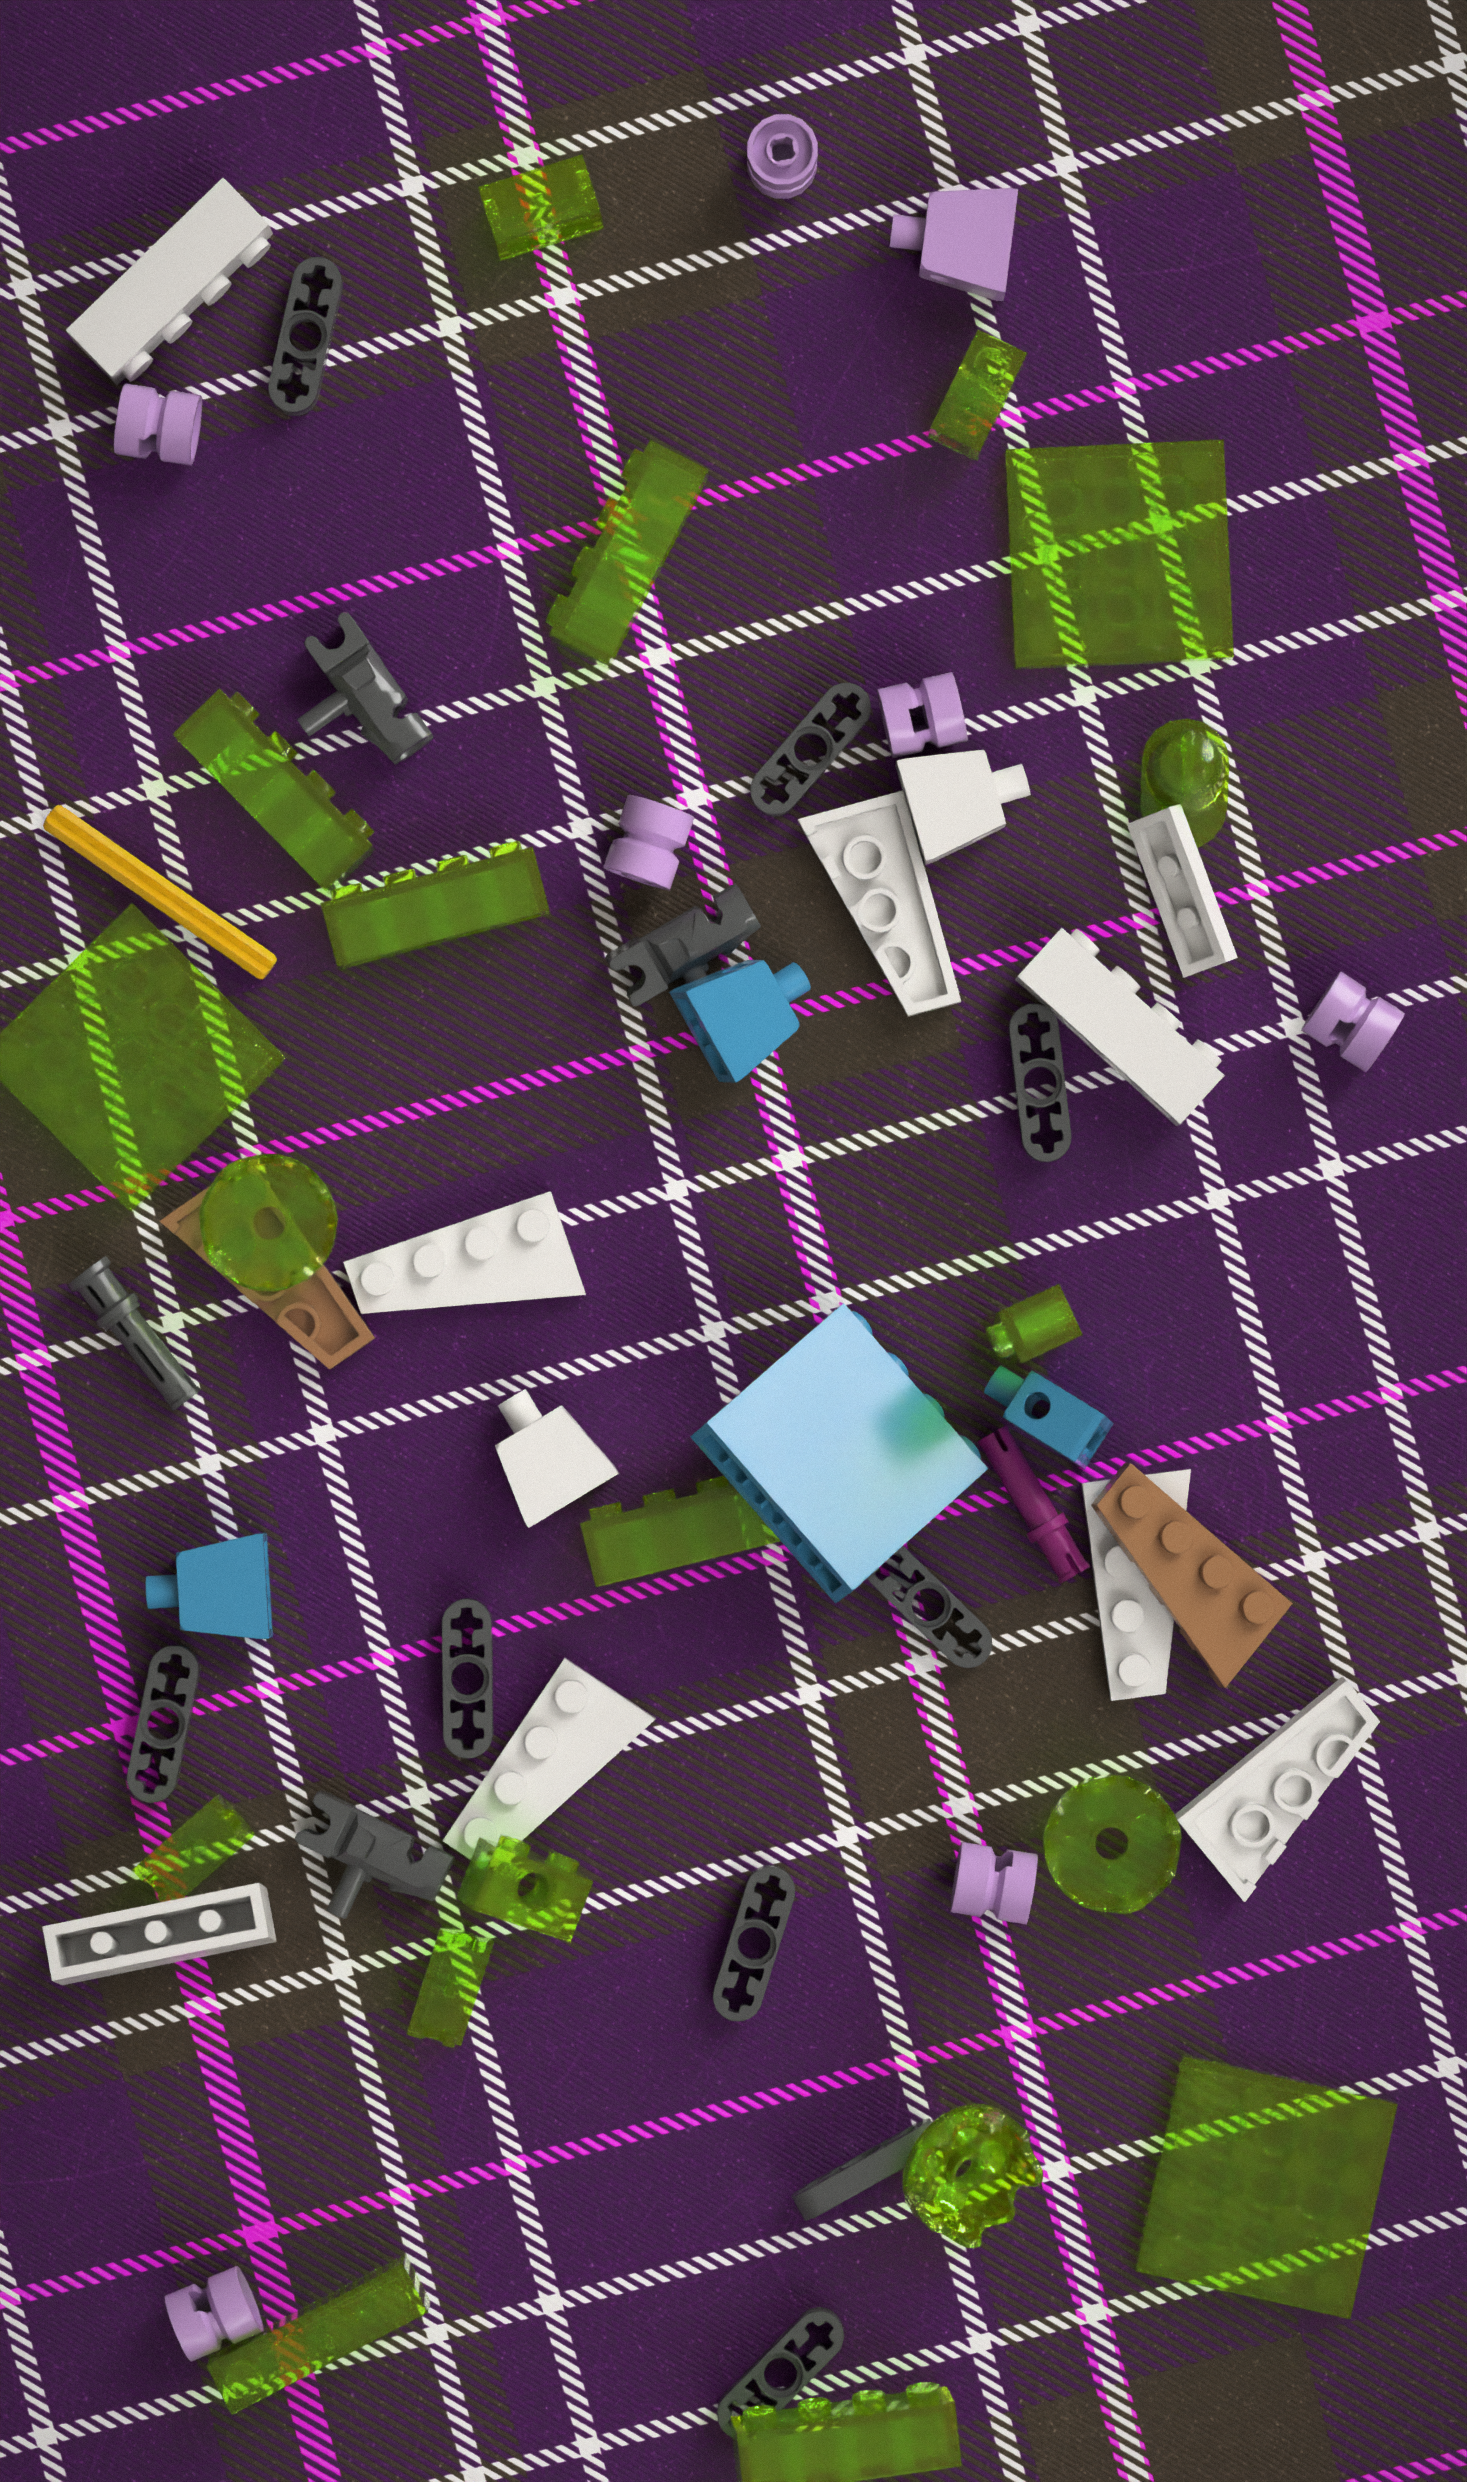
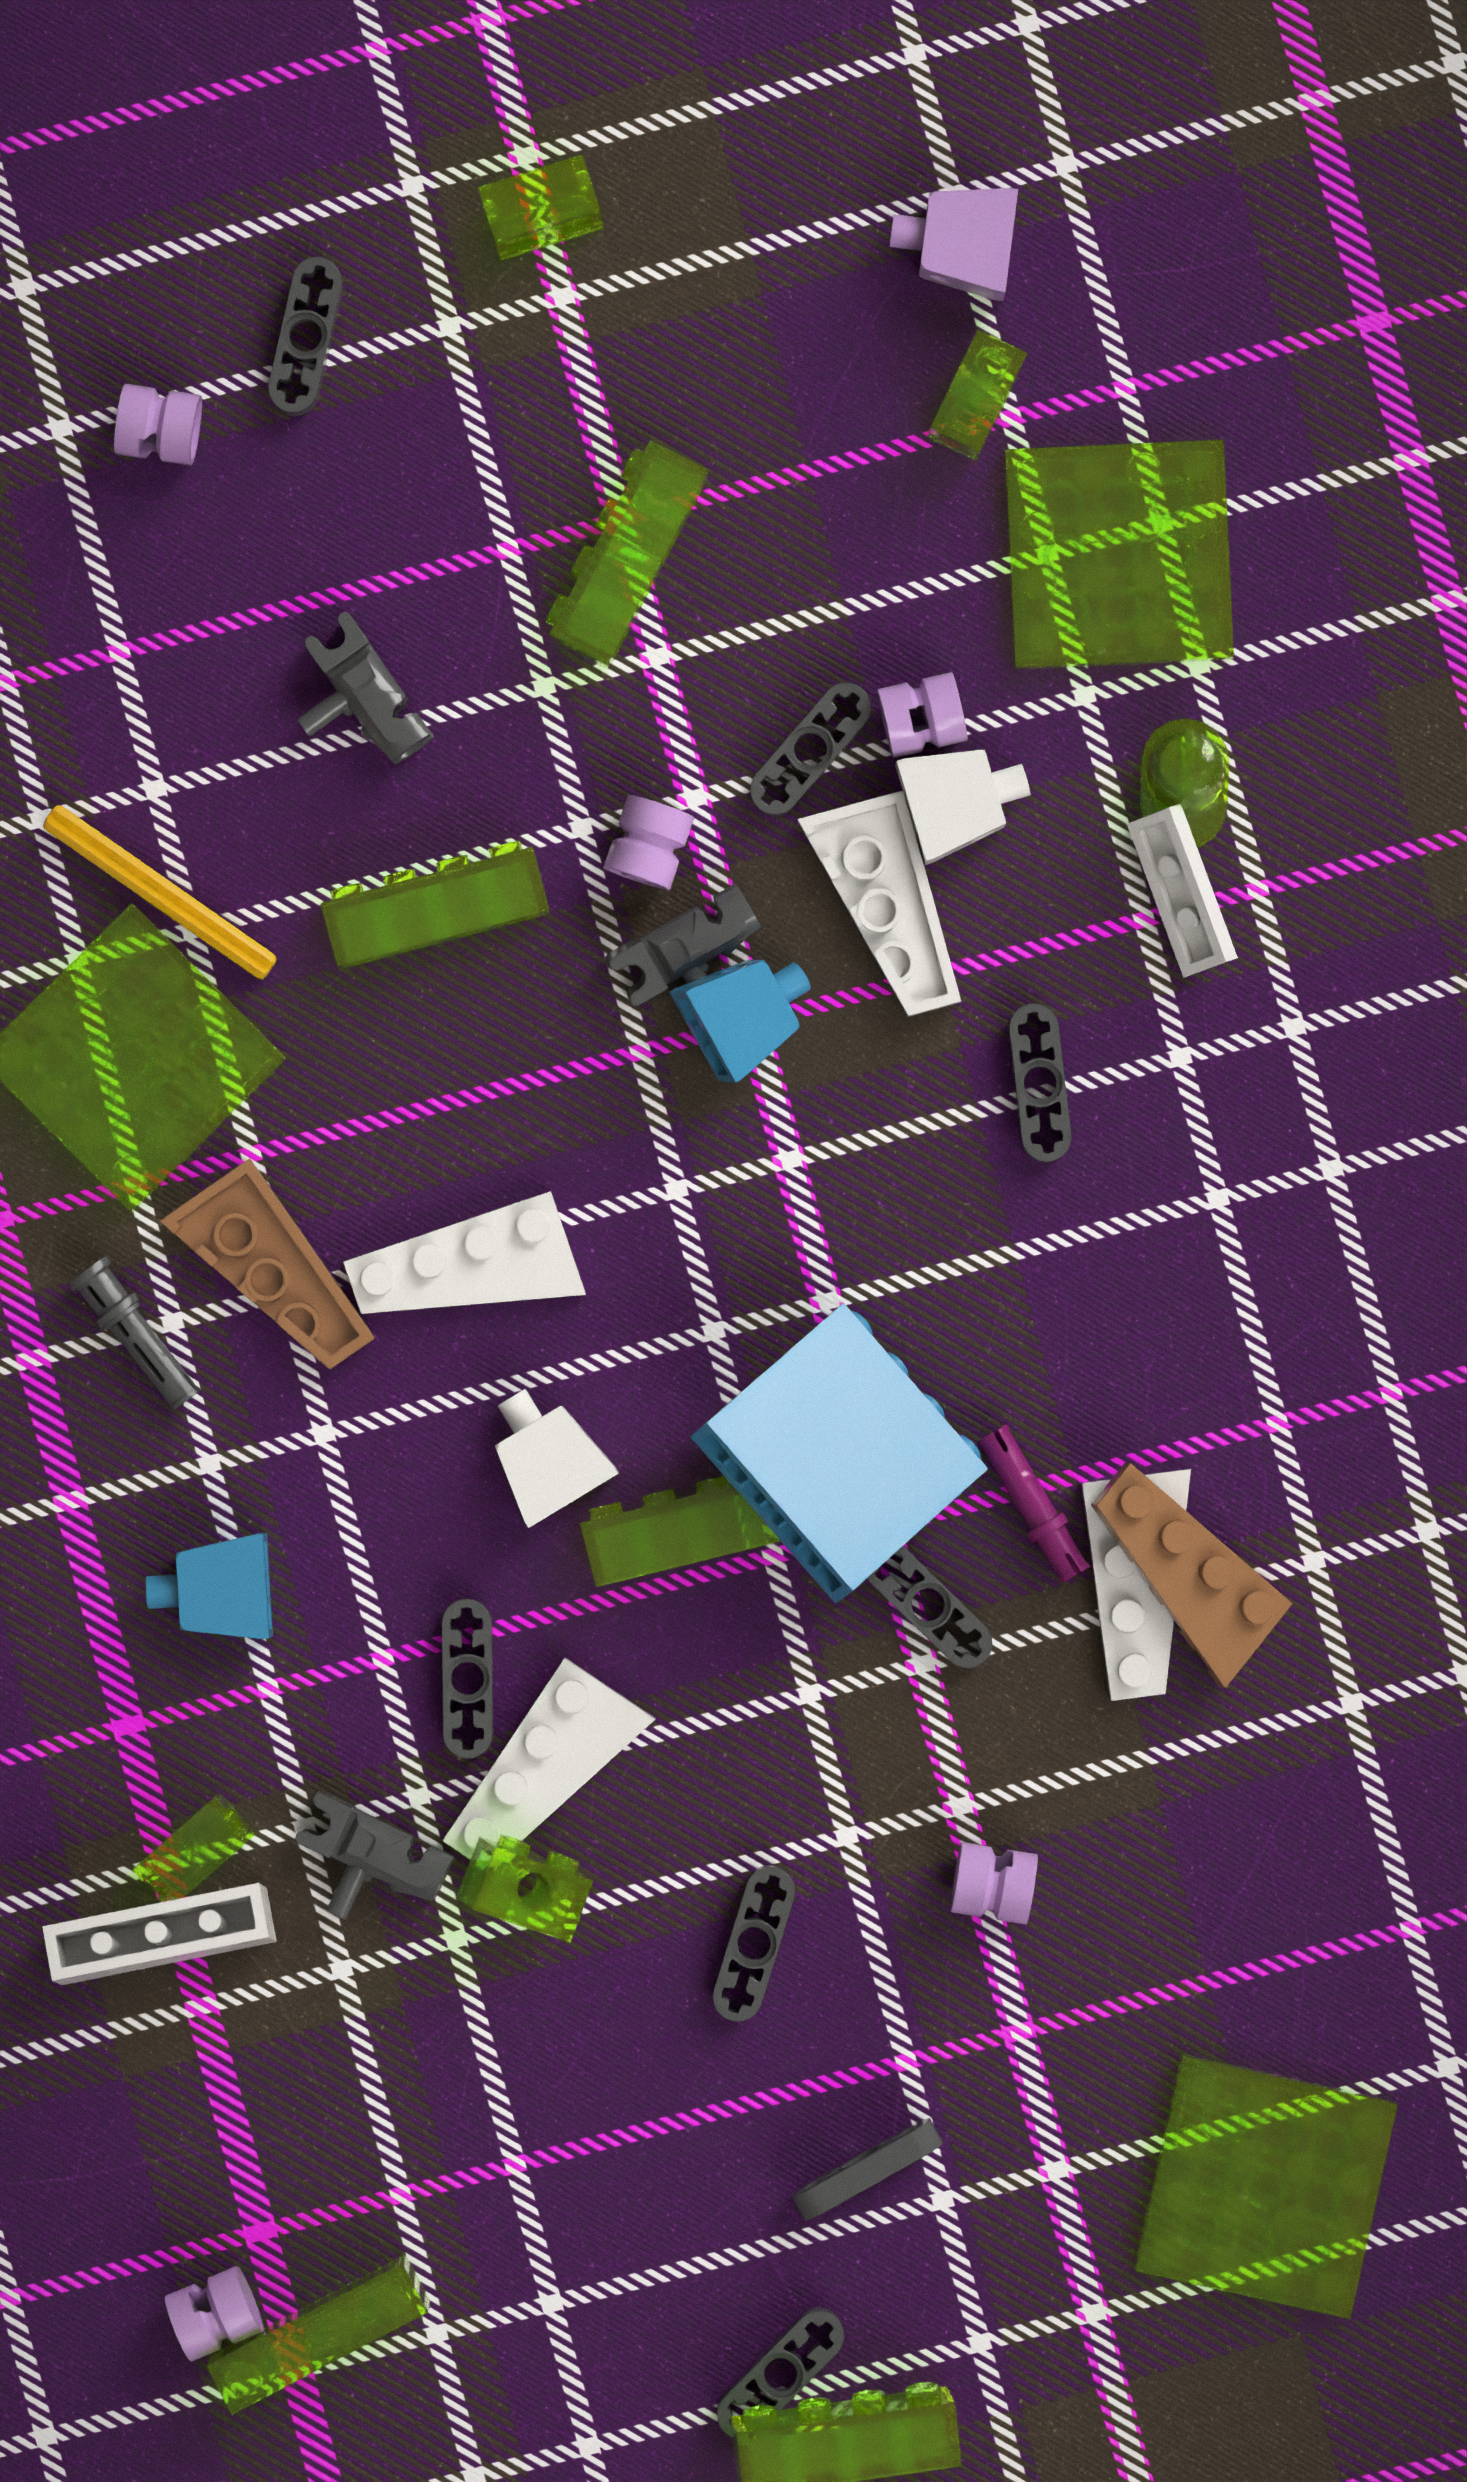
white brick [66,178,273,385] -> none
dark grey beam [127,1644,201,1803] -> none
clear neon green brick [172,688,376,895] -> none
clear neon green plate [199,1154,339,1292] -> none
clear neon green hinge [406,1924,495,2048] -> none
lavender wheel [747,114,818,199] -> none
clear neon green plate [902,2103,1043,2248] -> none
clear neon green brick [984,1284,1083,1364] -> none
dark azure torso [984,1365,1114,1470] -> none
white brick [1015,928,1225,1126] -> none
clear neon green plate [1042,1774,1182,1914] -> none
white wing [1174,1677,1380,1902] -> none
lavender wheel [1301,971,1405,1072] -> none

